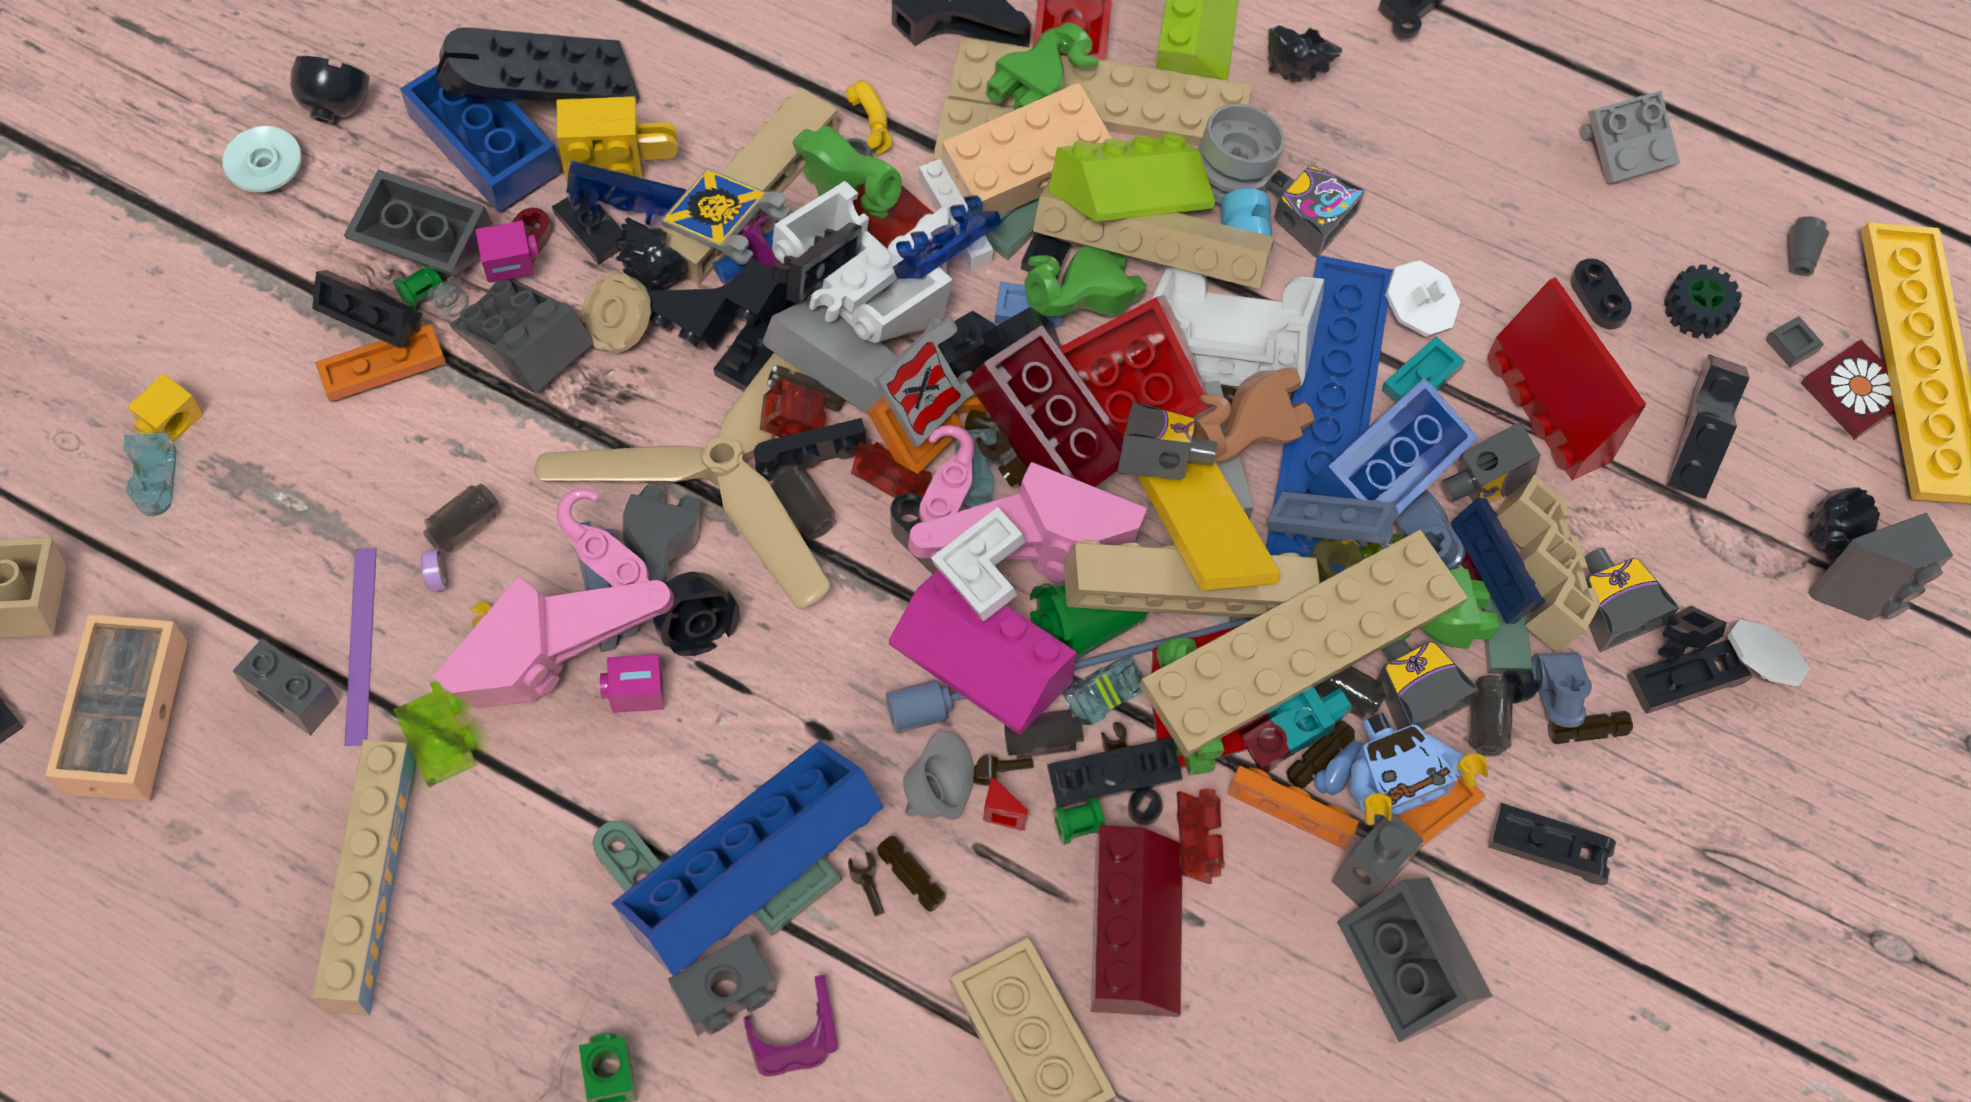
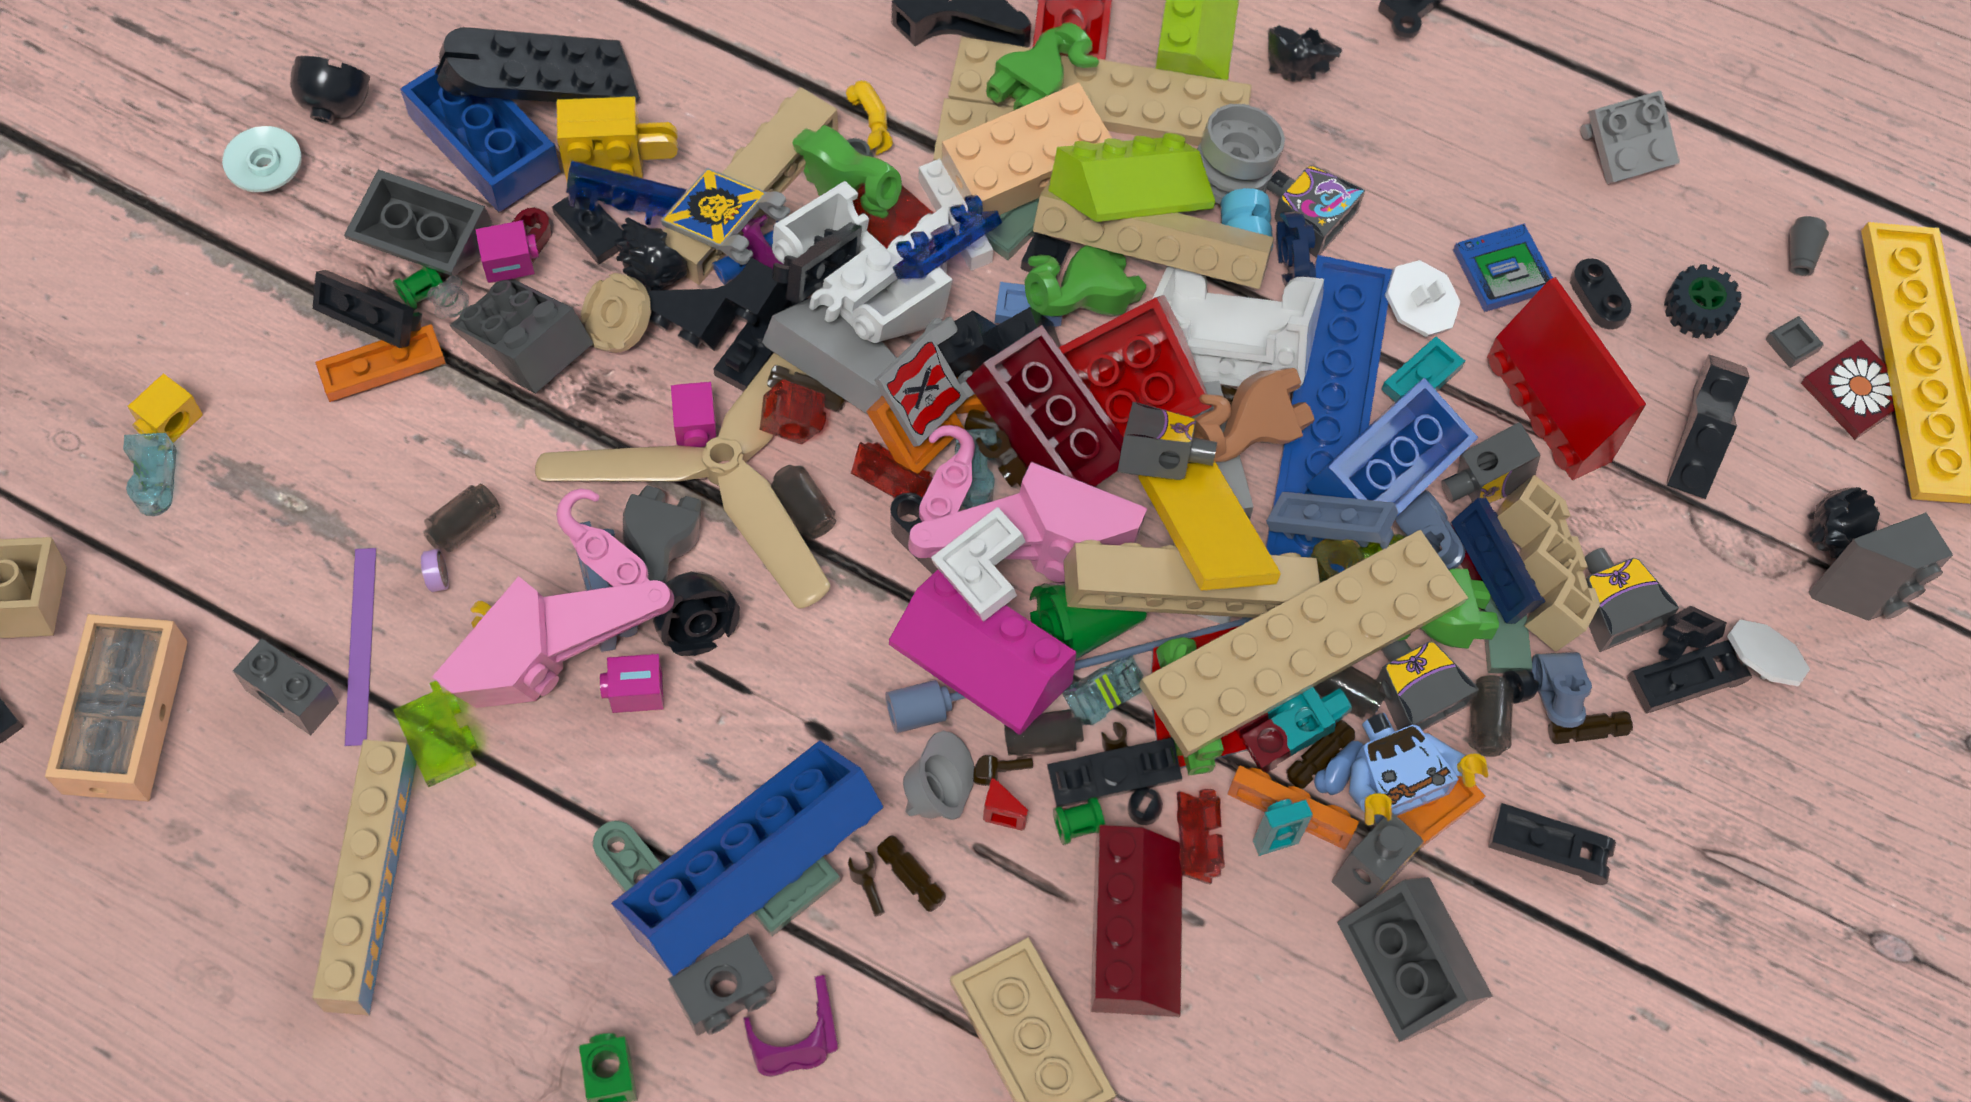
black plate [754,418,866,481] -> none
none -> dark pink brick [671,382,717,447]
none -> teal plate [1253,799,1313,856]
none -> dark blue plate [1276,211,1316,286]
none -> tile [1453,223,1553,312]

